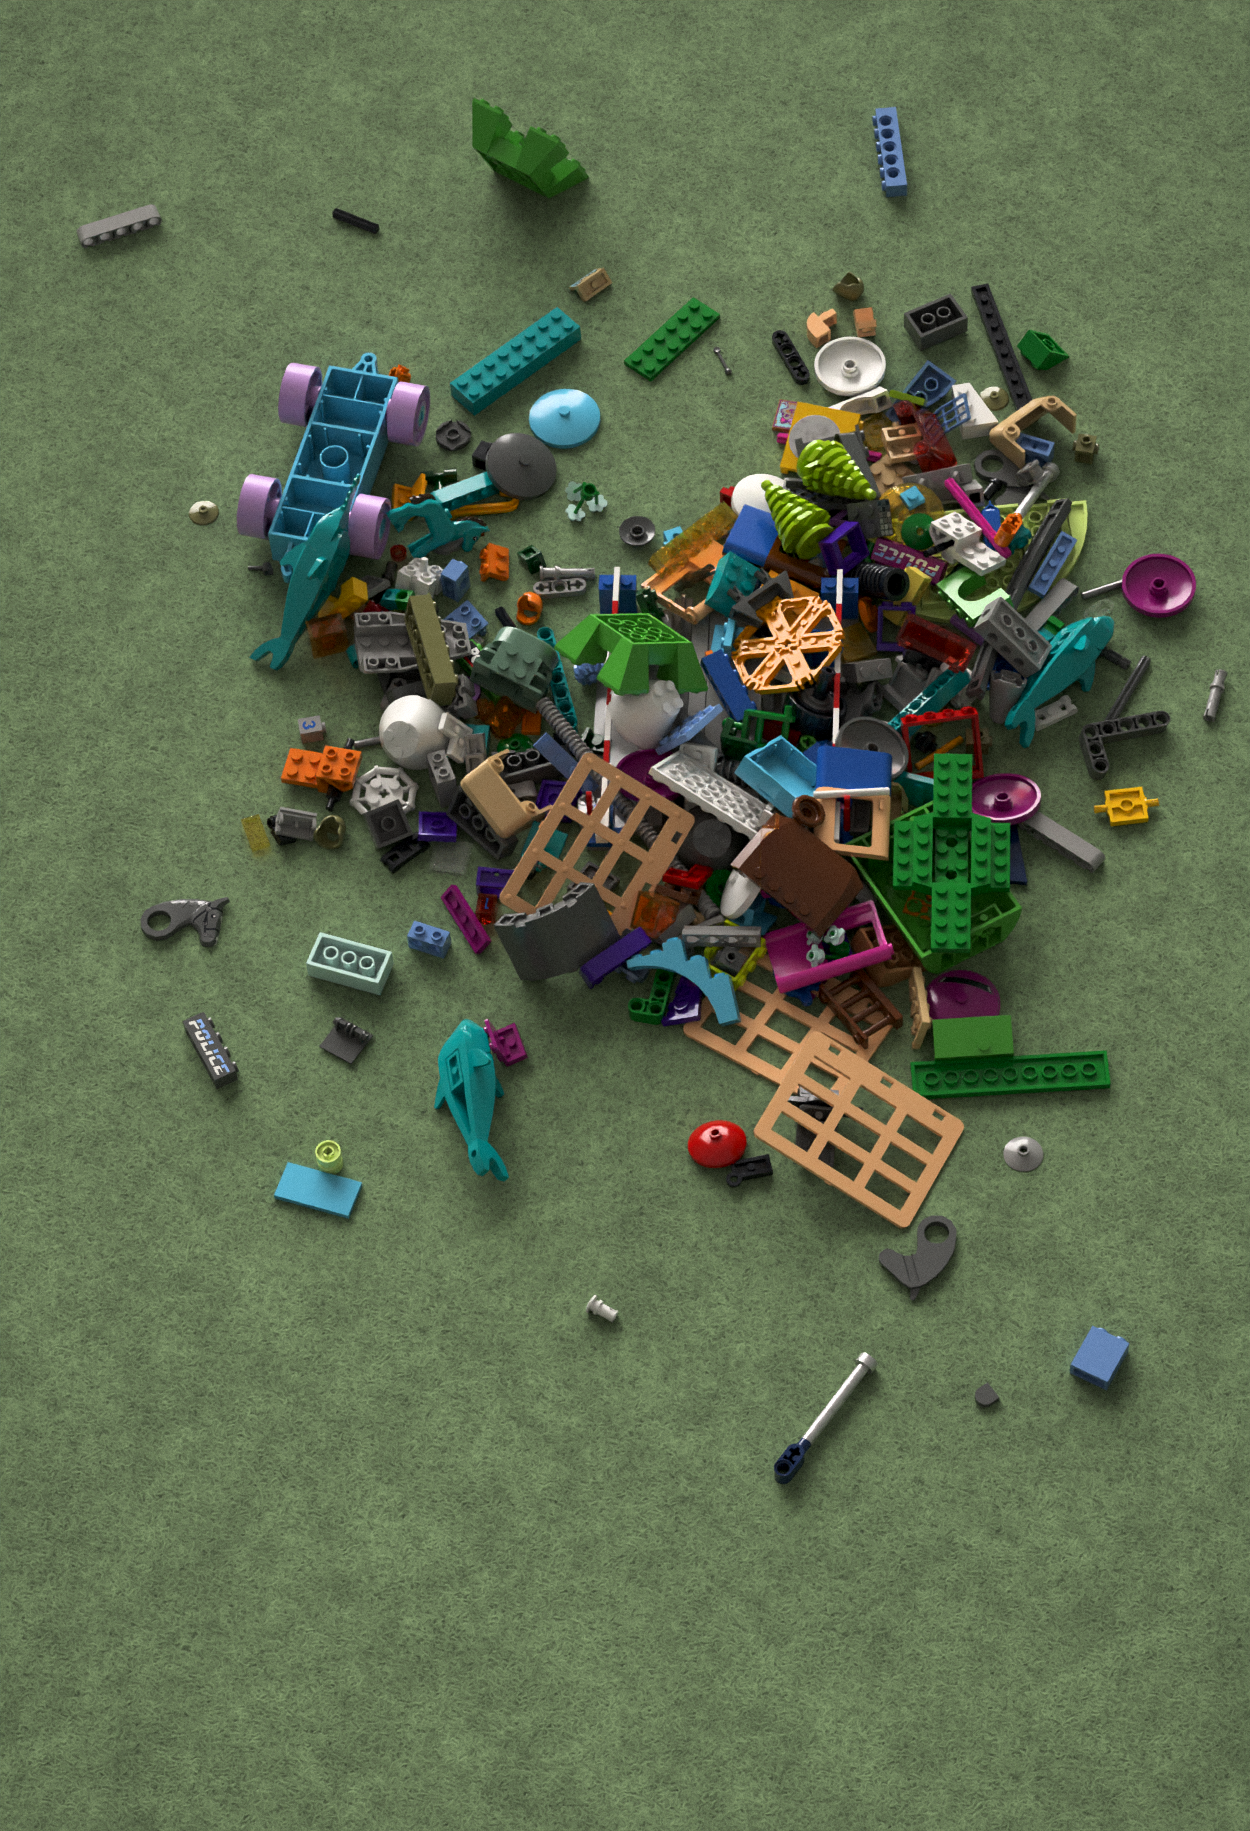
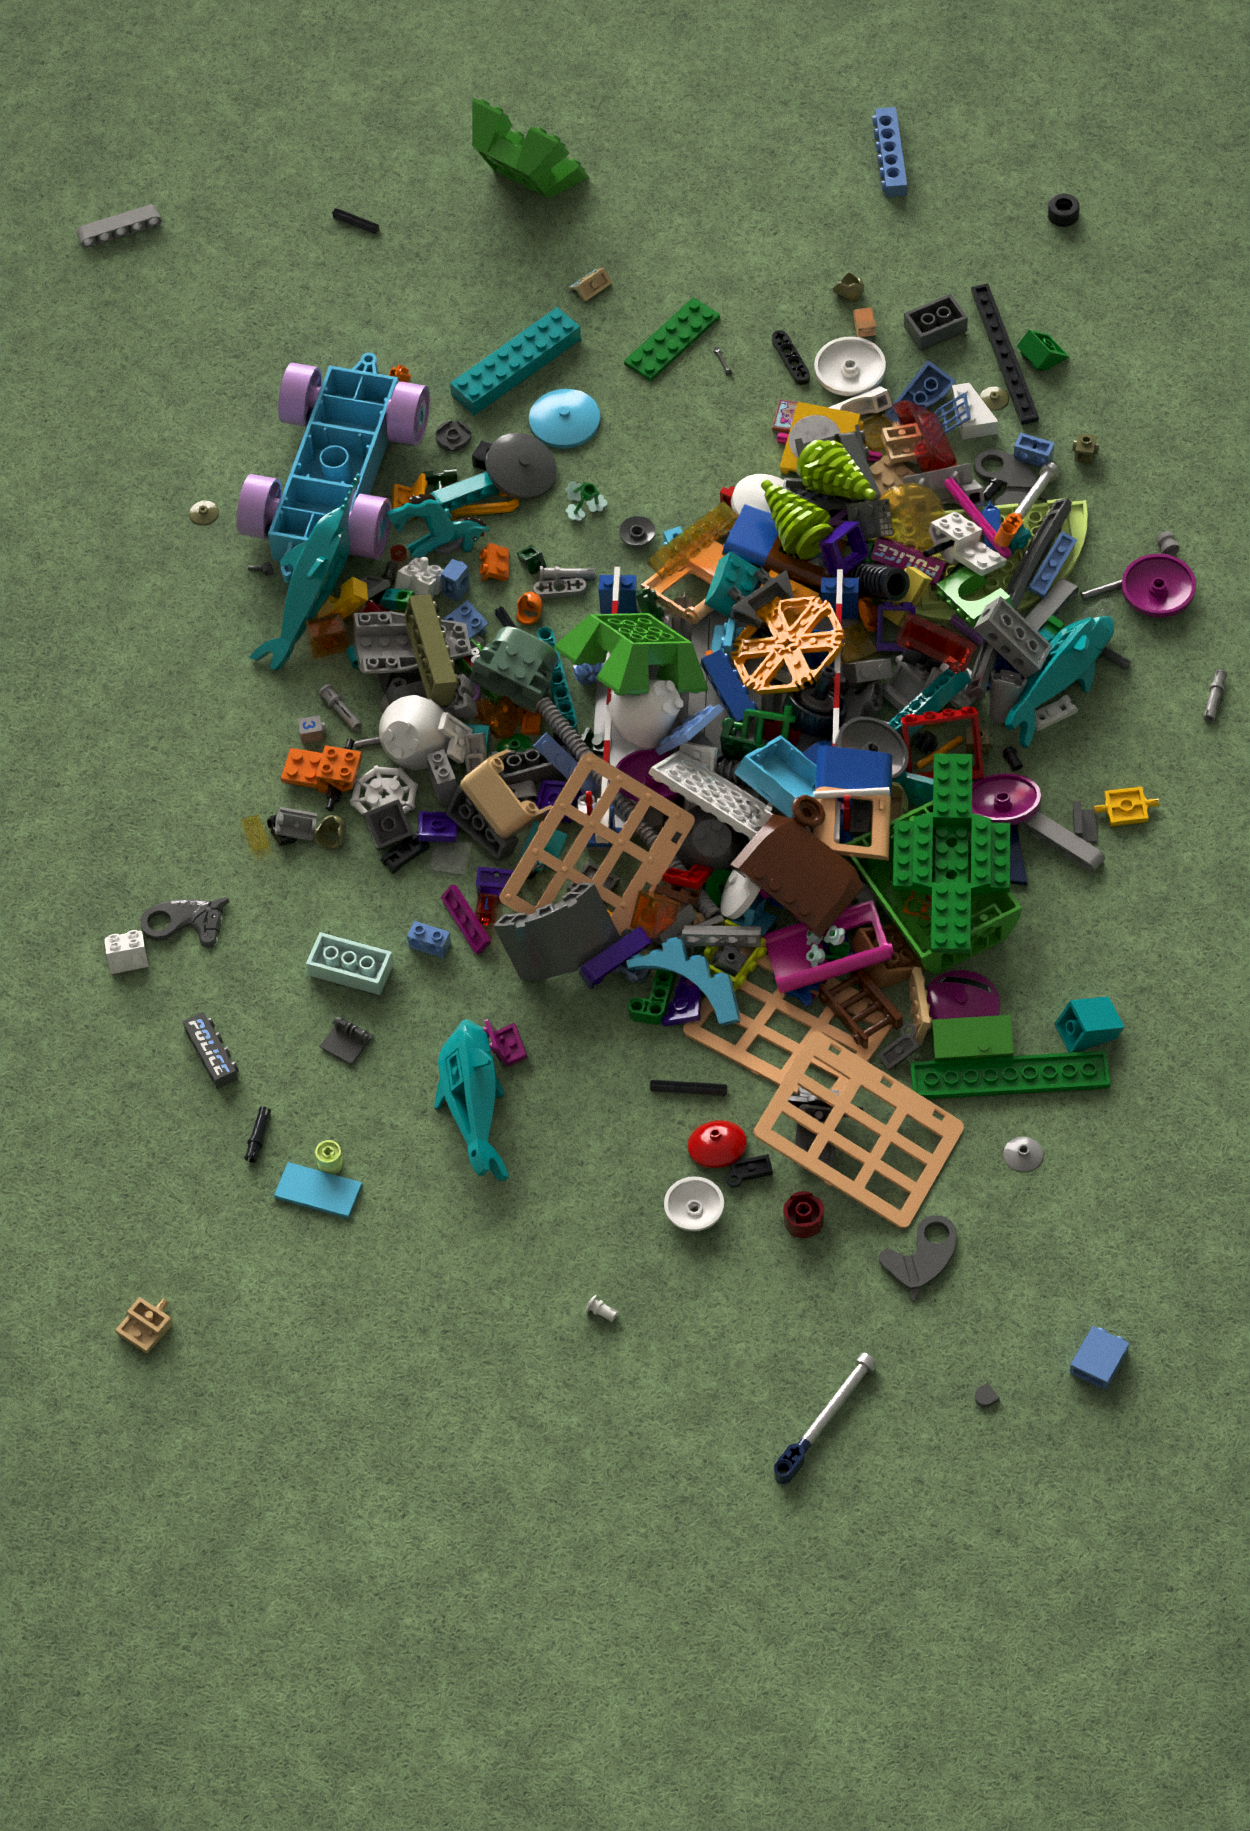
clear smoke pin [673,564,715,593] -> none
clear orange piece [760,813,780,895] -> none
bright green bush [797,735,816,753] -> none
light nougat brick [807,308,837,348] -> none
lime tile [889,390,927,407] -> none
medium azure plate [900,486,925,511] -> none
green dish [901,513,934,550] -> none
tan windscreen [989,396,1077,469] -> none
light grey piece [1015,460,1048,486] -> none
dark grey beam [1079,711,1170,780] -> none
dark grey axle [1103,656,1151,734] -> none
none -> white bracket [105,930,149,974]
none -> tan plate [115,1297,173,1354]
none -> black pin [244,1106,271,1163]
none -> light grey pin [318,684,362,731]
none -> black axle [650,1080,728,1096]
none -> white dish [664,1177,724,1231]
none -> dark red brick [783,1191,824,1238]
none -> dark grey hinge [878,1023,921,1070]
none -> black pin [1003,747,1023,771]
none -> black tyre [1048,193,1080,227]
none -> teal slope [1054,996,1125,1053]
none -> dark grey panel [1073,801,1097,843]
none -> light grey wheel [1156,531,1180,555]

